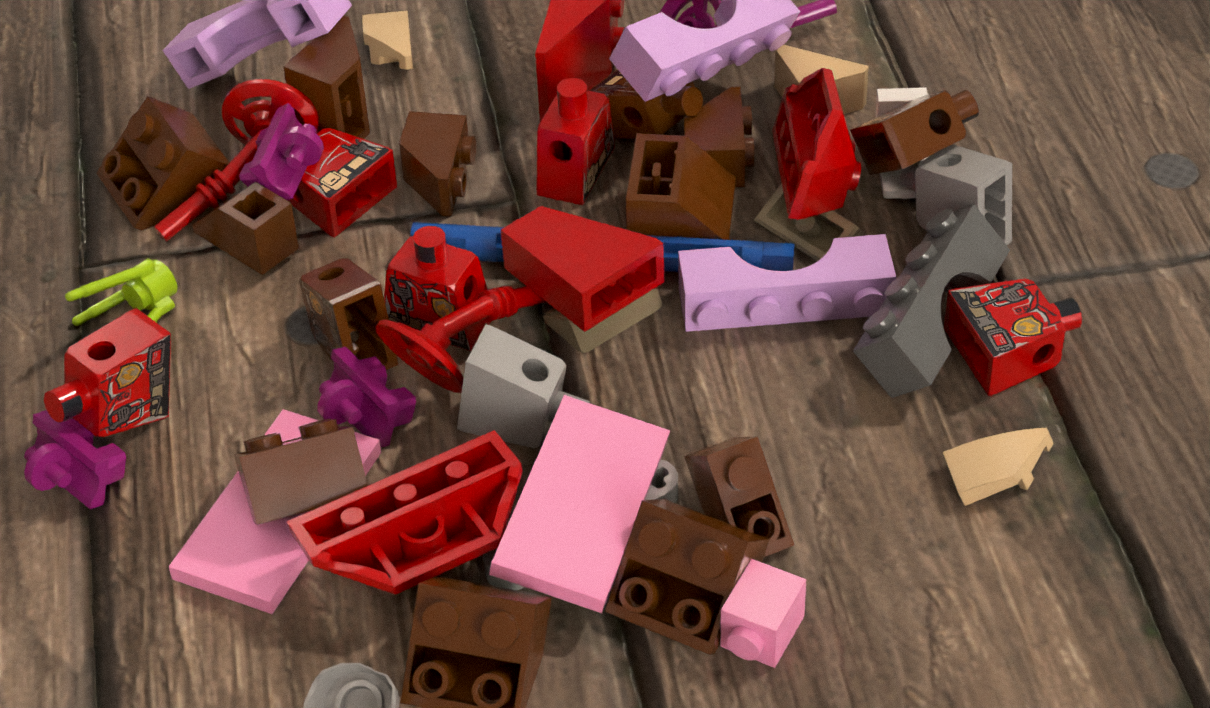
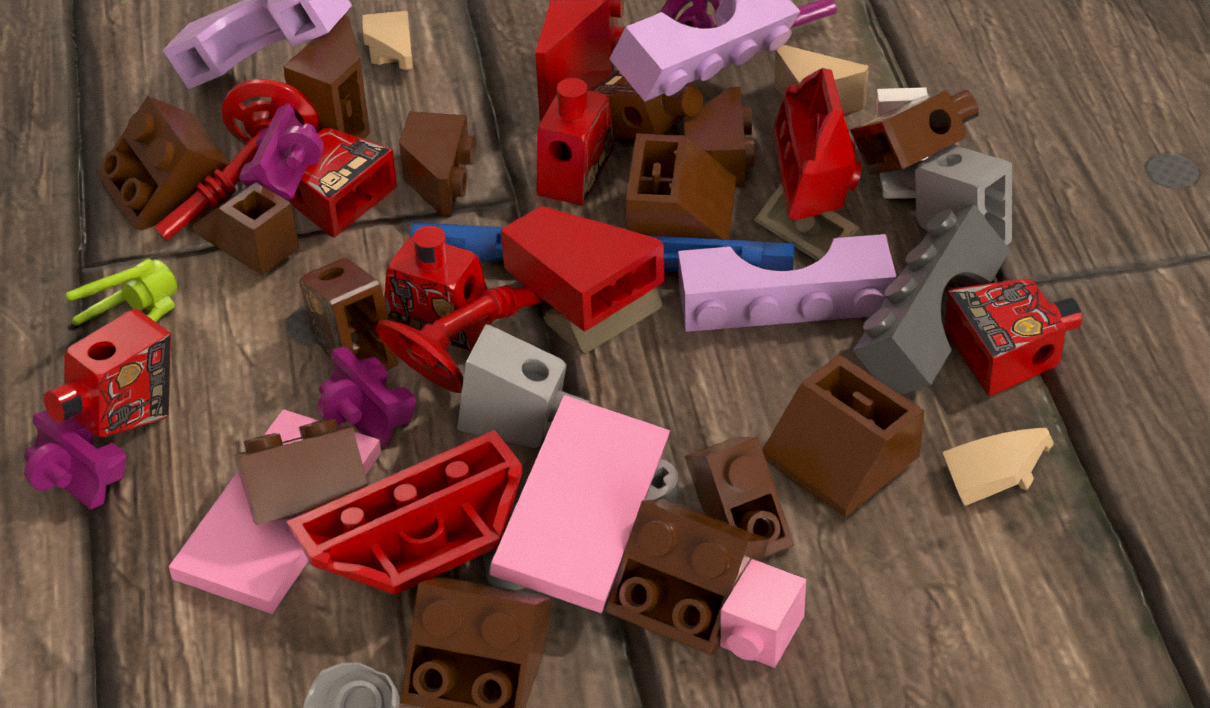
none -> reddish brown slope [762,354,924,517]

